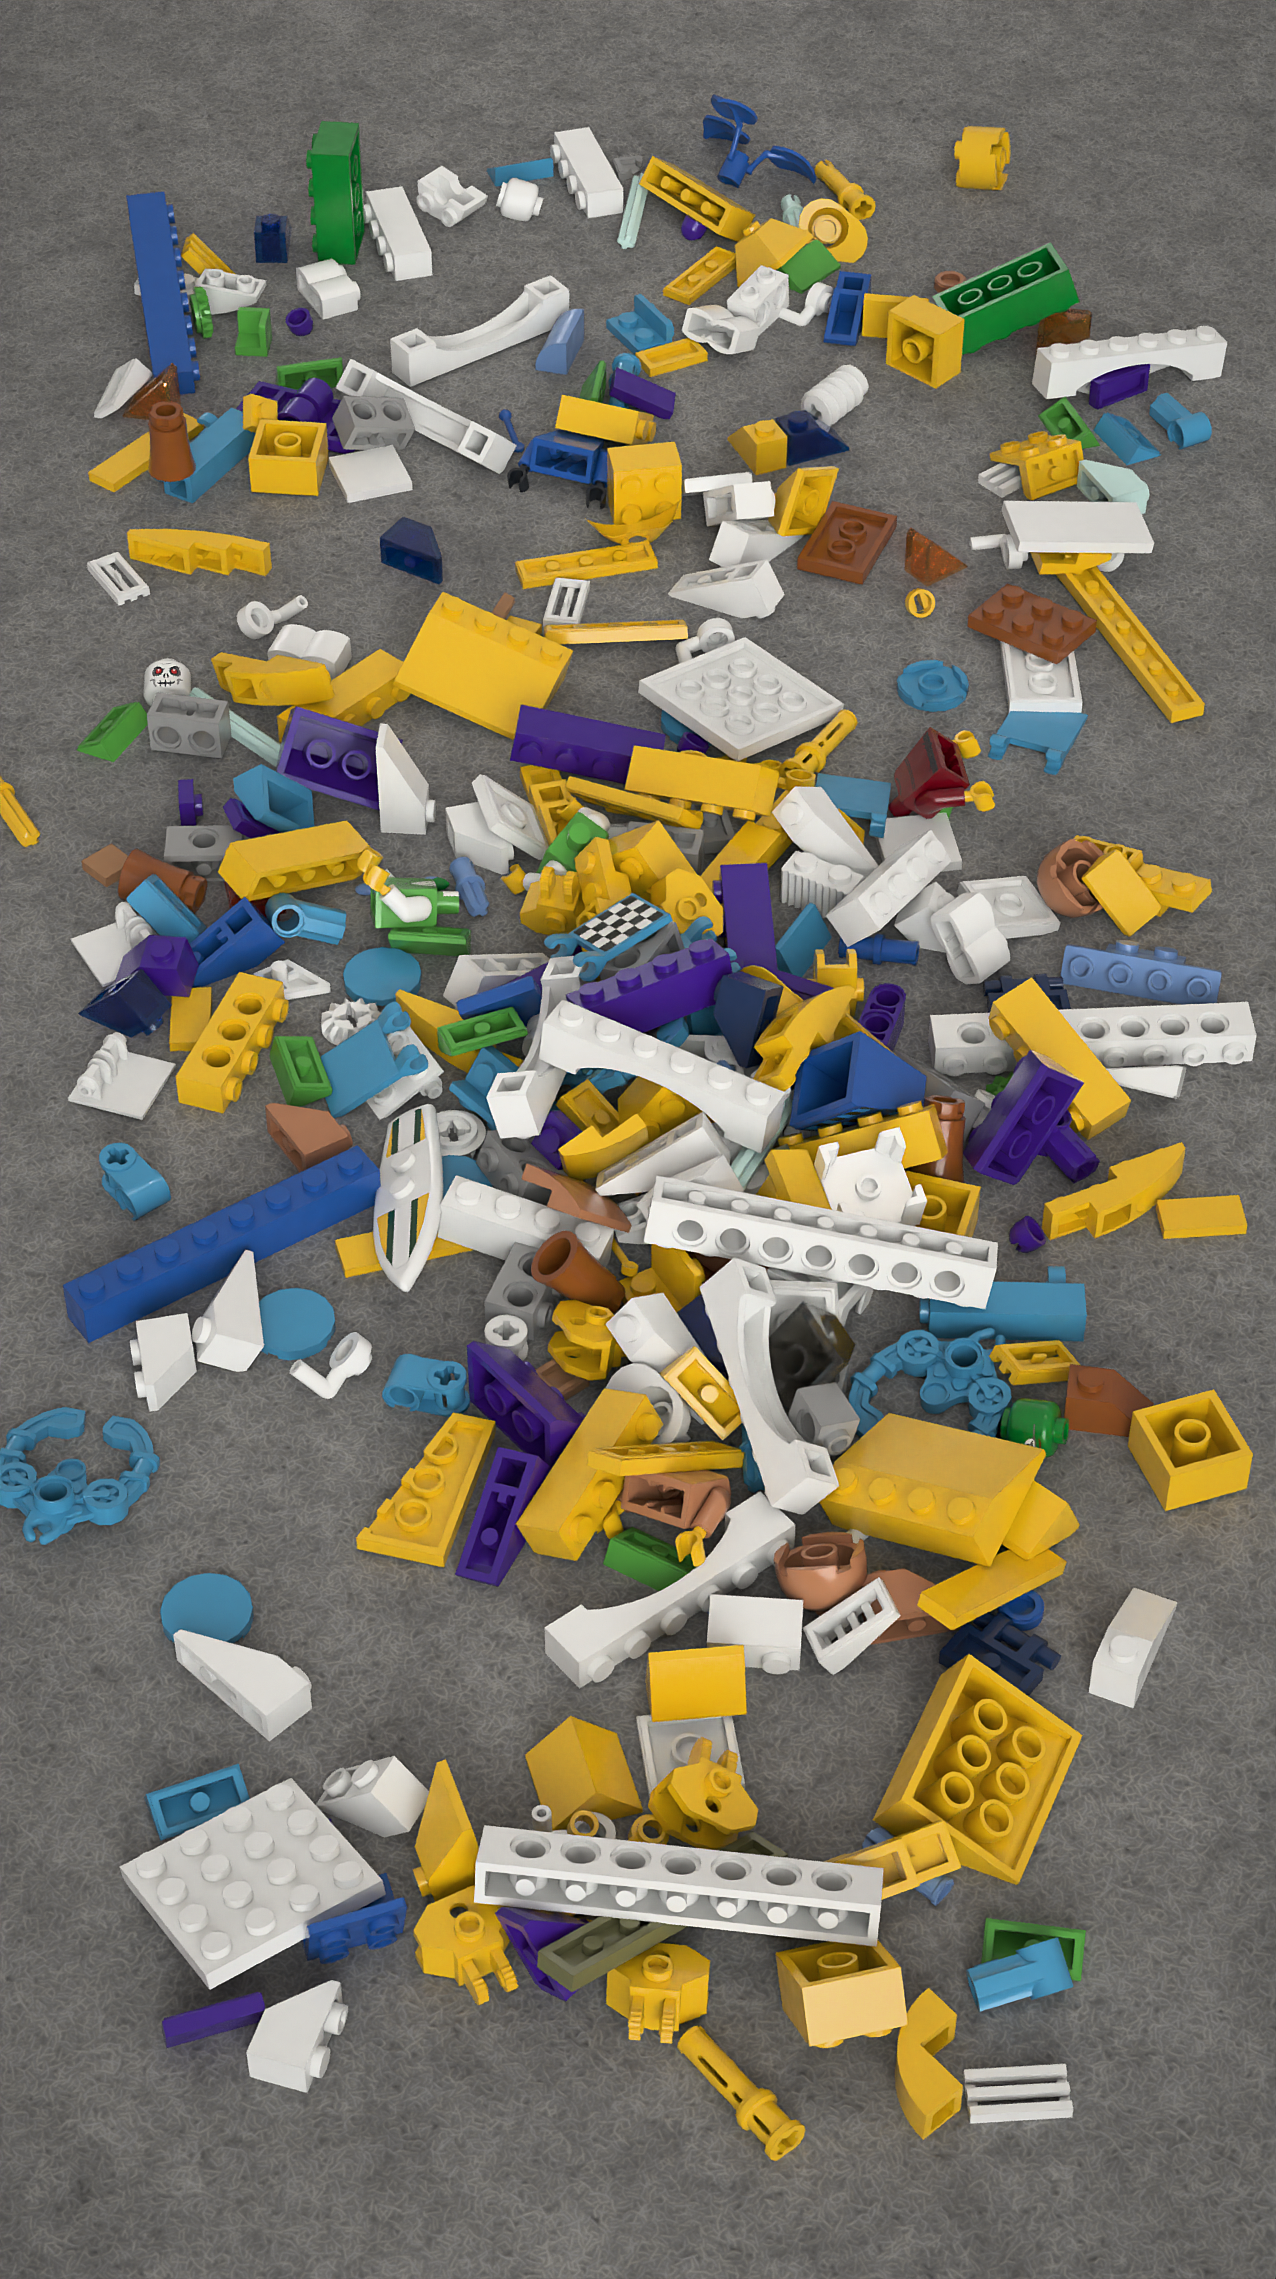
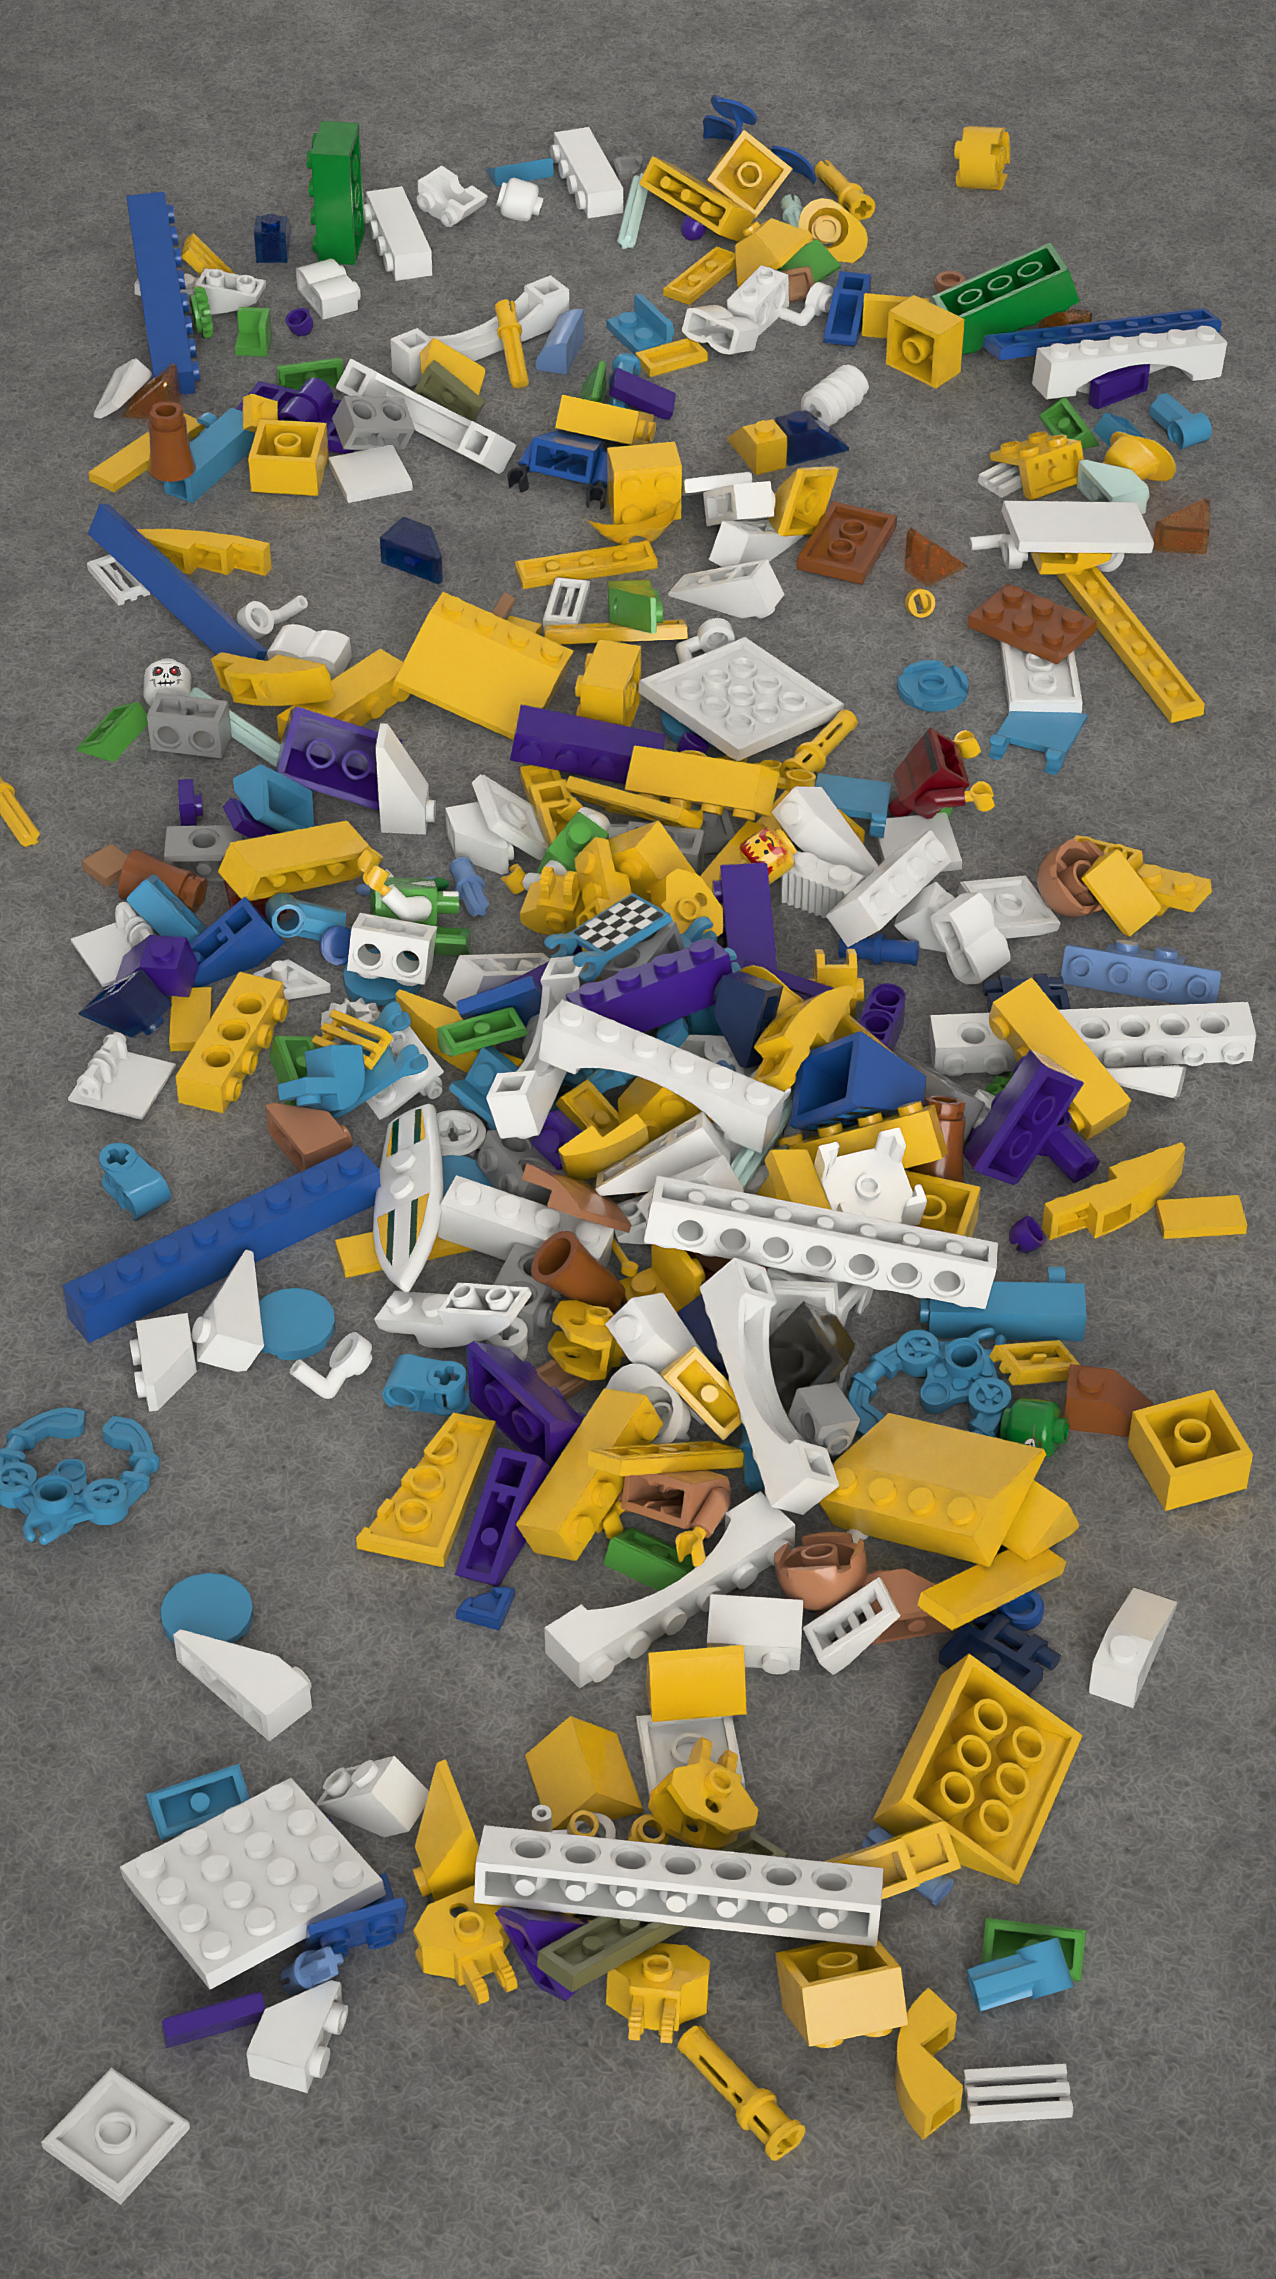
blue hinge [499,409,525,453] -> none
dark azure slope [775,903,832,977] -> none
none -> white tile [42,2067,190,2205]
none -> blue tile [88,503,268,661]
none -> dark azure brick [277,1045,365,1113]
none -> medium blue axle [280,1946,344,1996]
none -> yellow tile [311,1009,393,1070]
none -> blue tile [319,925,351,966]
none -> white brick [347,913,437,986]
none -> white slope [374,1283,532,1348]
none -> olive wing [414,360,486,422]
none -> yellow slope [419,338,485,395]
none -> blue tile [456,1587,515,1631]
none -> yellow axle [495,299,529,388]
none -> yellow brick [575,639,641,727]
none -> bright green slope [607,580,663,634]
none -> yellow slope [706,130,792,219]
none -> yellow head [737,827,797,884]
none -> medium nougat tile [780,266,815,303]
none -> blue tile [983,308,1222,360]
none -> yellow piece [1102,431,1176,481]
none -> clear orange slope [1153,498,1210,555]

